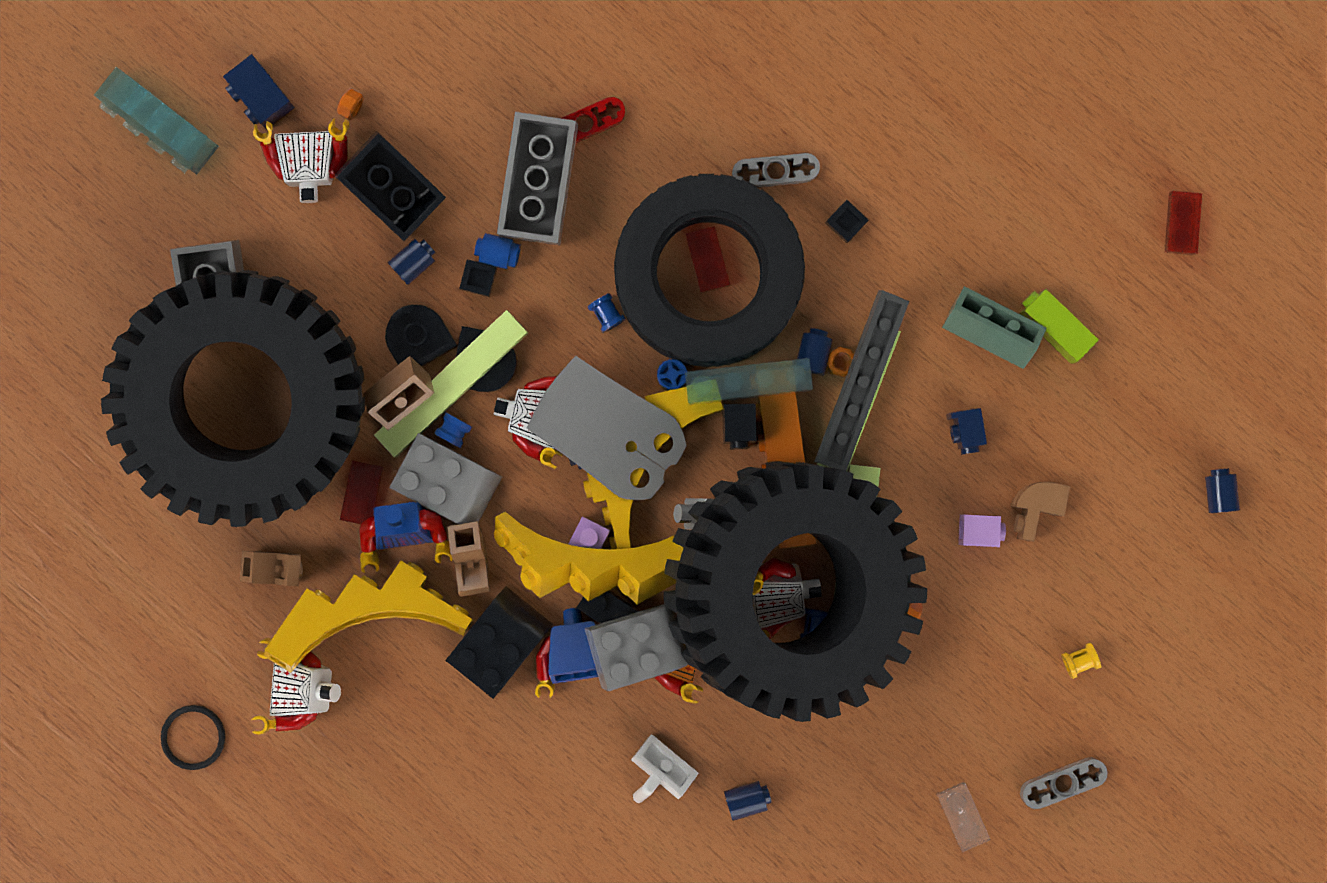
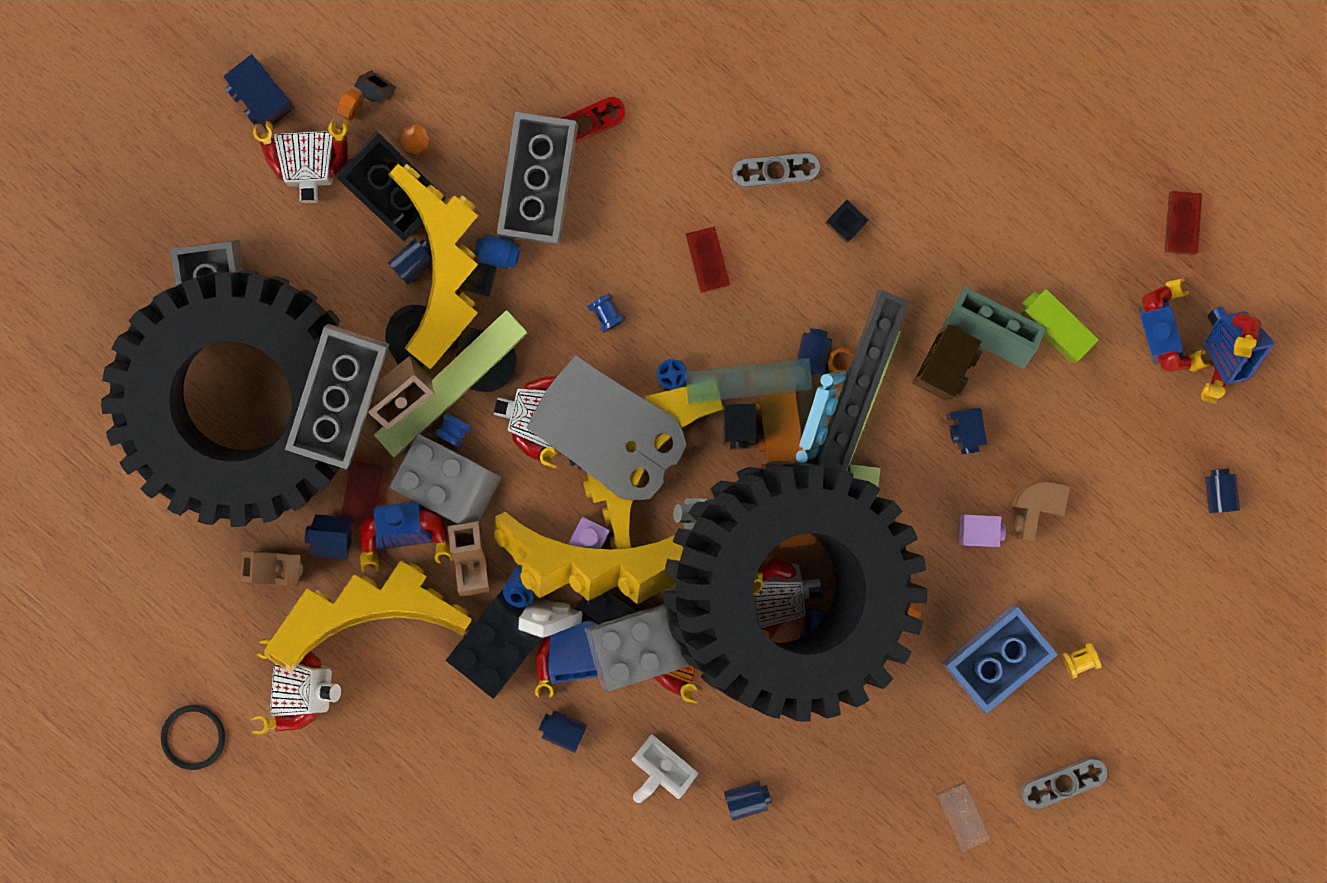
clear light blue brick [94,67,219,175] -> none
black tyre [614,173,805,367] -> none
none -> light grey brick [285,324,389,470]
none -> dark blue brick [305,514,352,559]
none -> black plate [354,70,396,103]
none -> yellow arch [389,164,478,370]
none -> orange tile [400,124,431,156]
none -> blue brick [503,565,535,607]
none -> white wing [518,596,582,638]
none -> dark blue brick [538,710,587,753]
none -> medium azure plate [796,371,847,463]
none -> dark brown brick [912,324,982,400]
none -> medium blue brick [941,605,1058,714]
none -> torso [1138,278,1210,372]
none -> torso [1201,307,1275,404]

